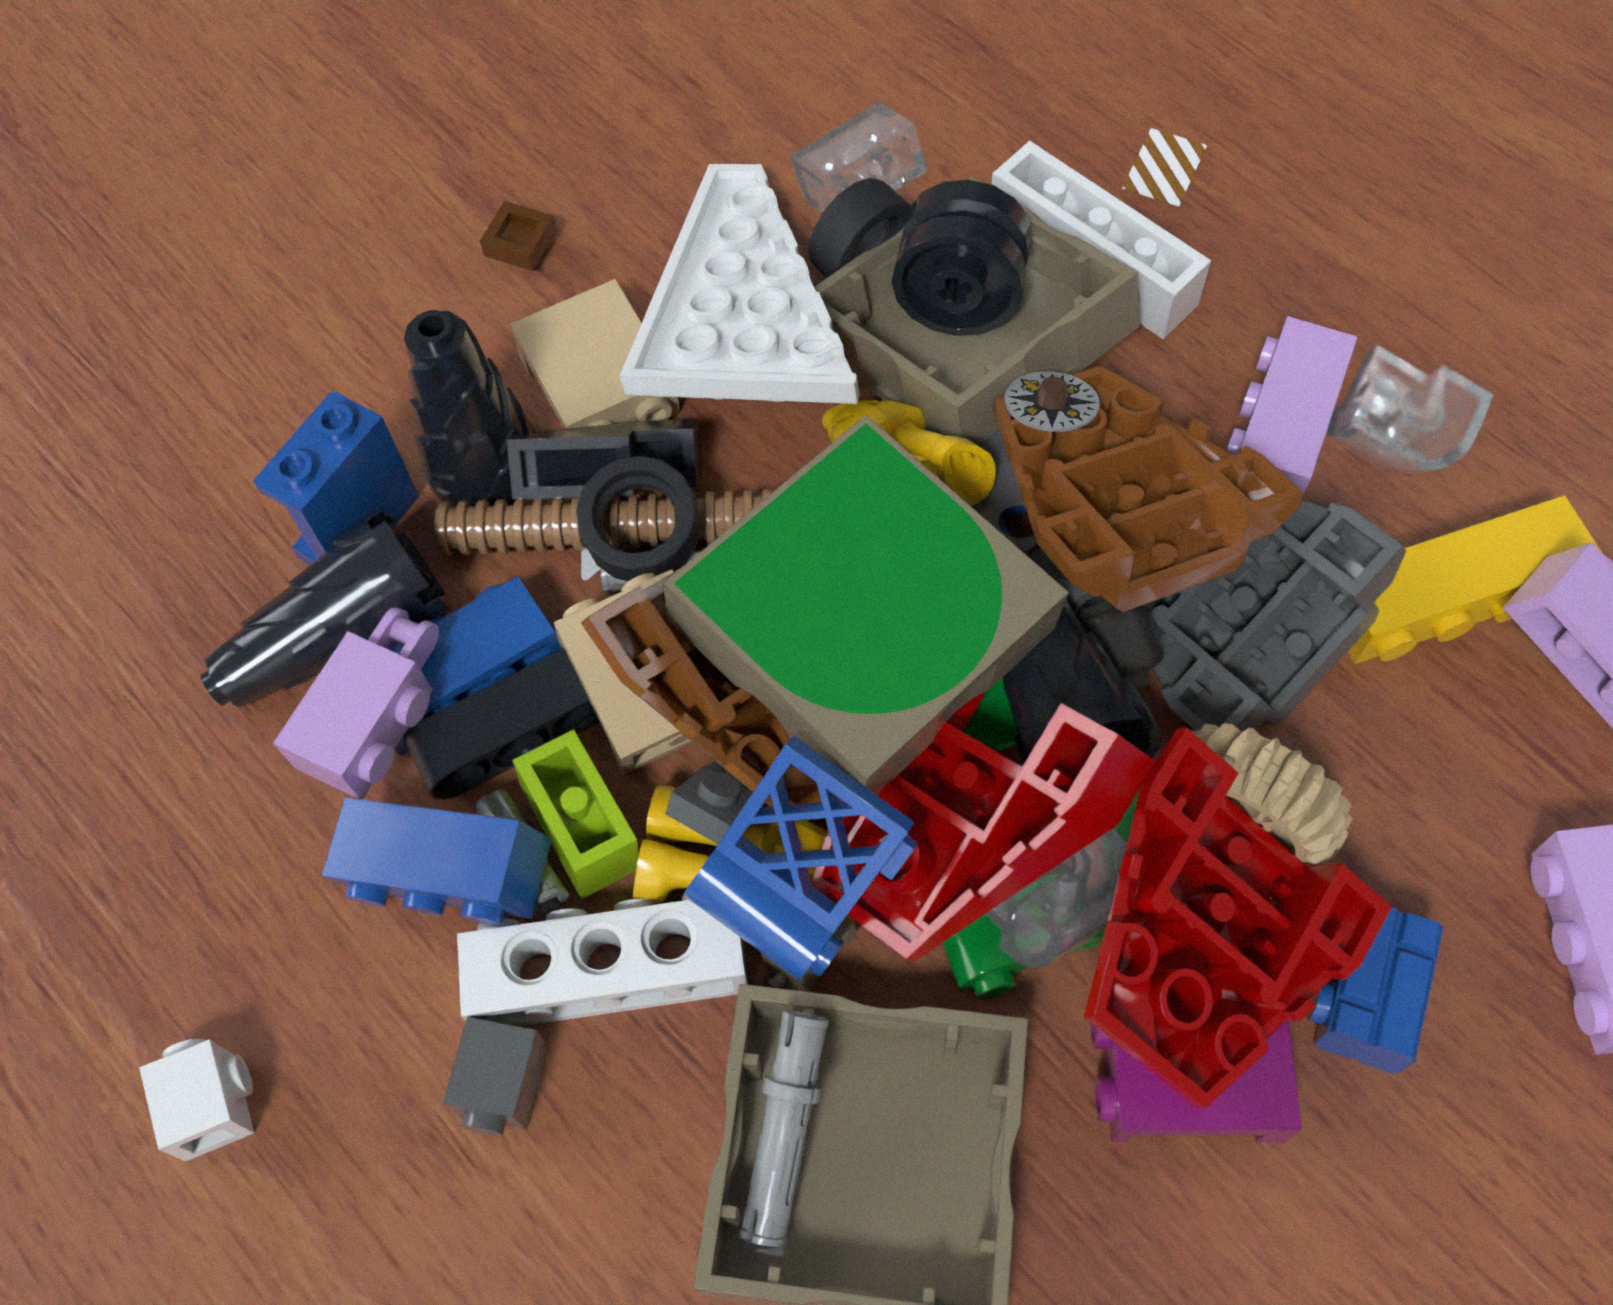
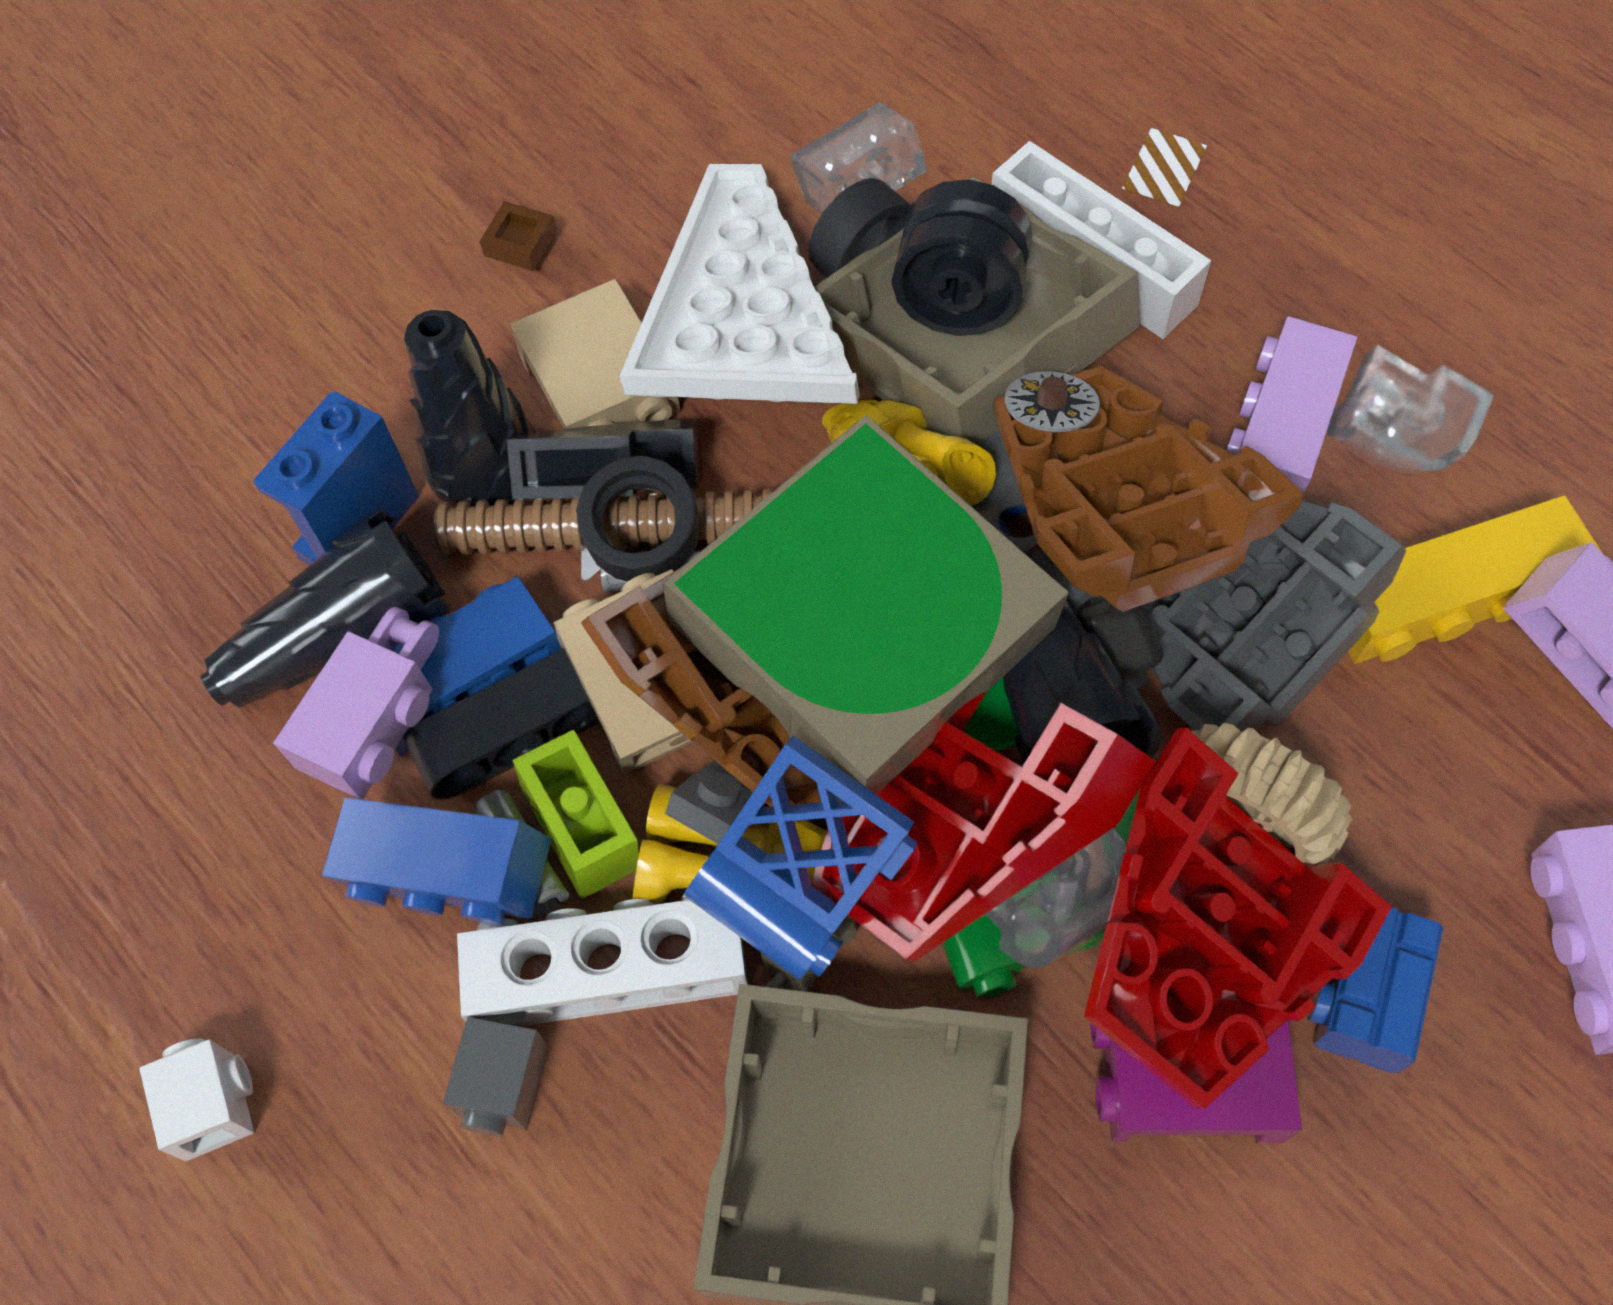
light grey pin [740,1010,829,1247] -> none

